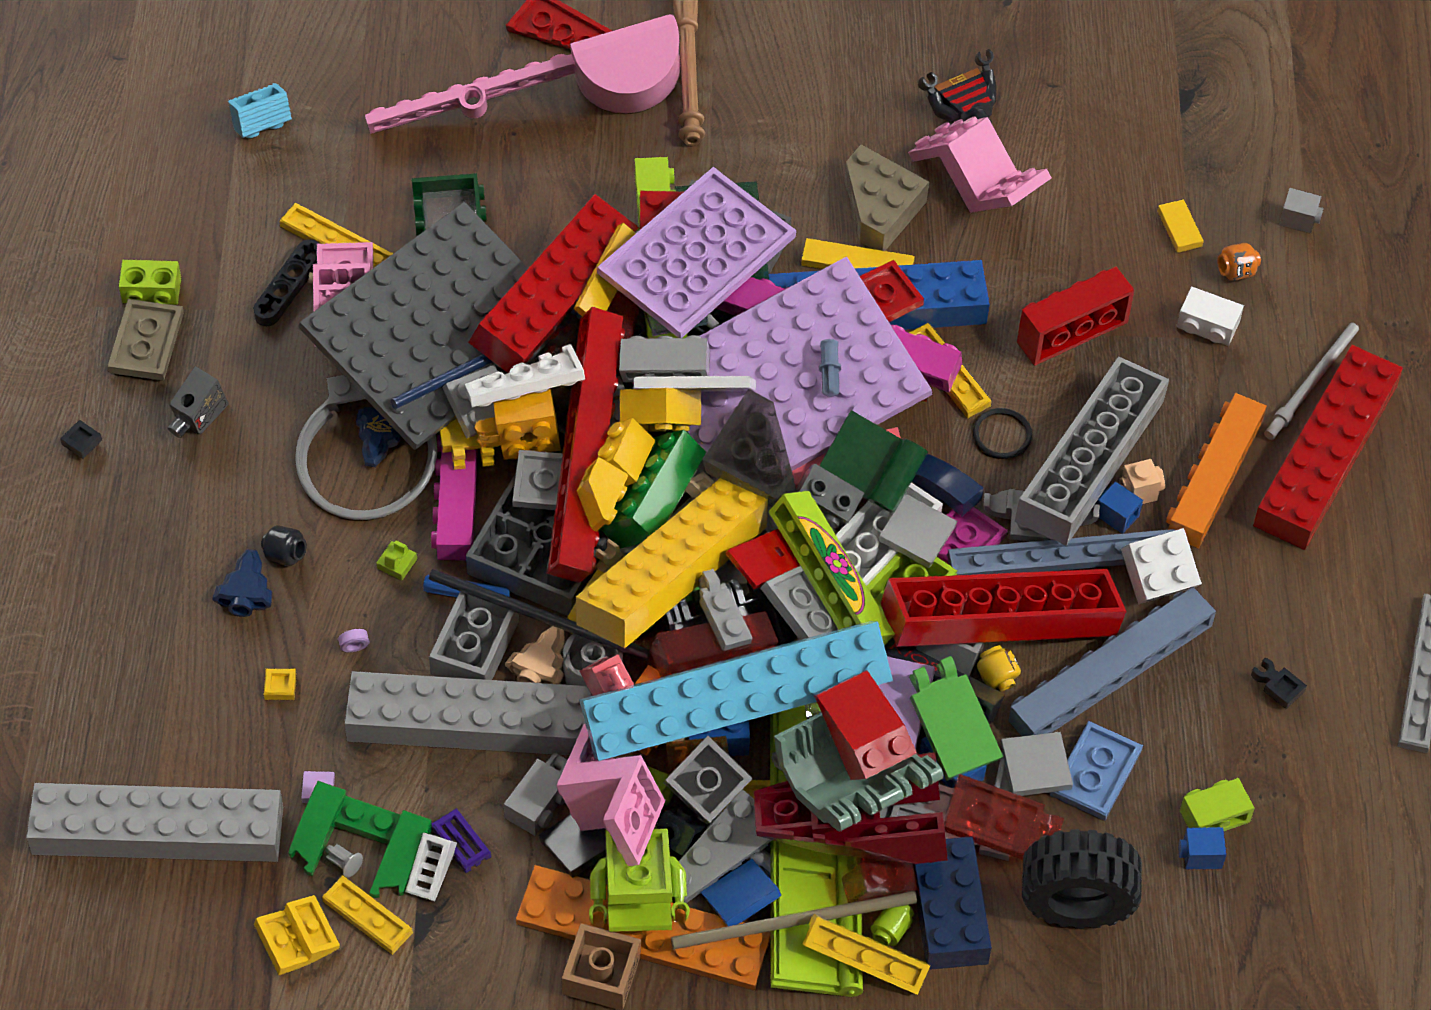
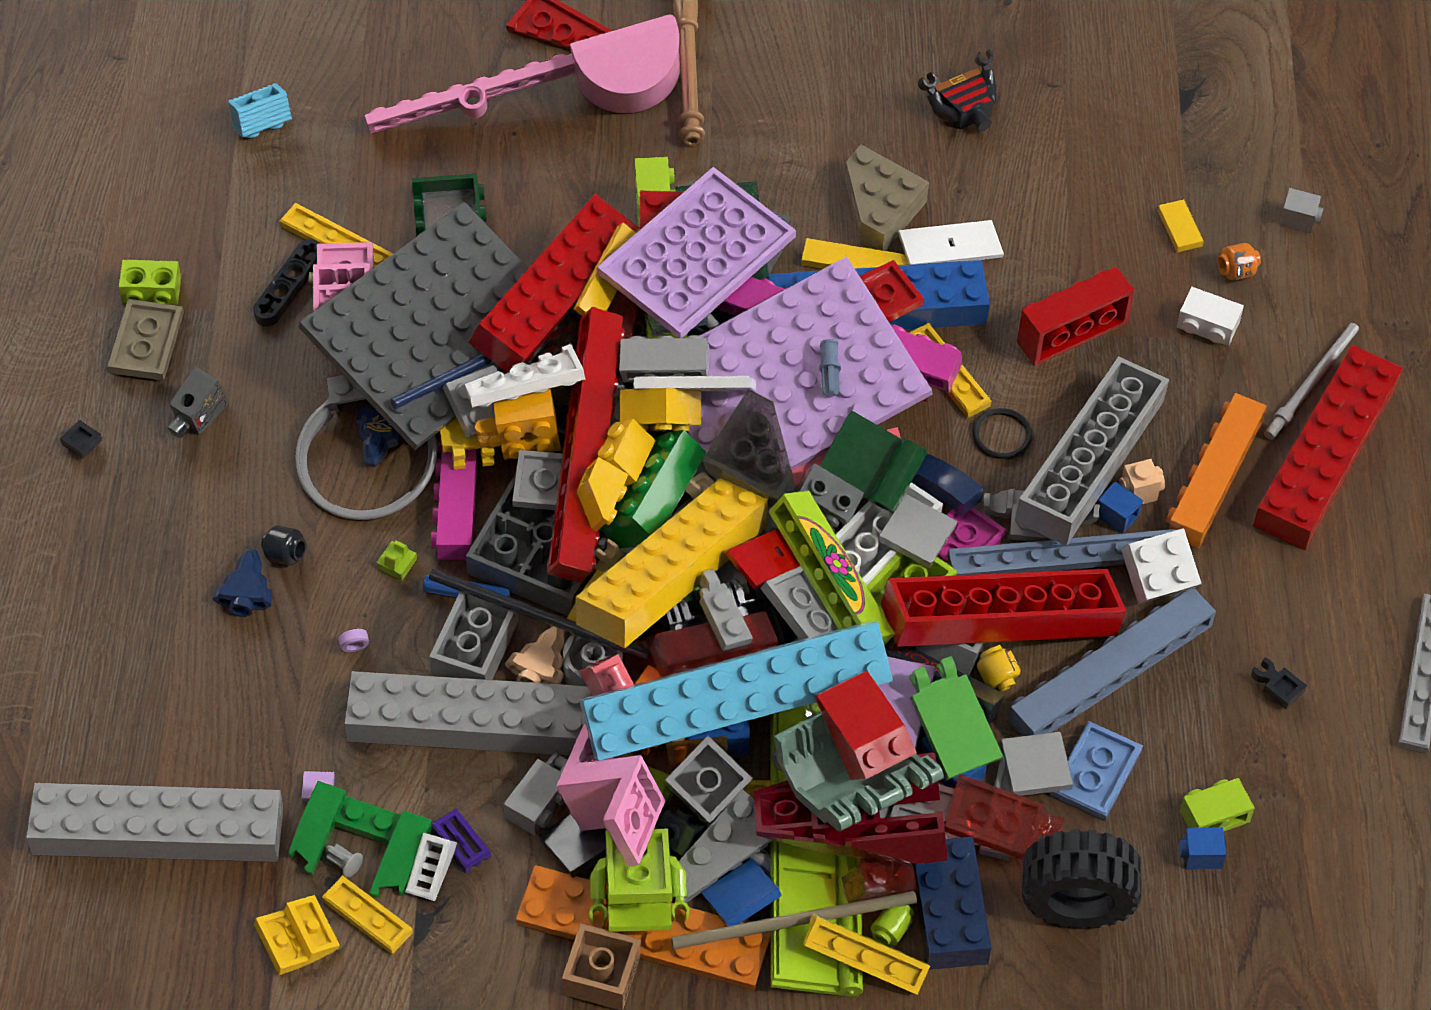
yellow tile [264,669,296,700] -> none
bright pink bracket [908,116,1052,213] -> none
none -> white piece [898,220,1004,265]

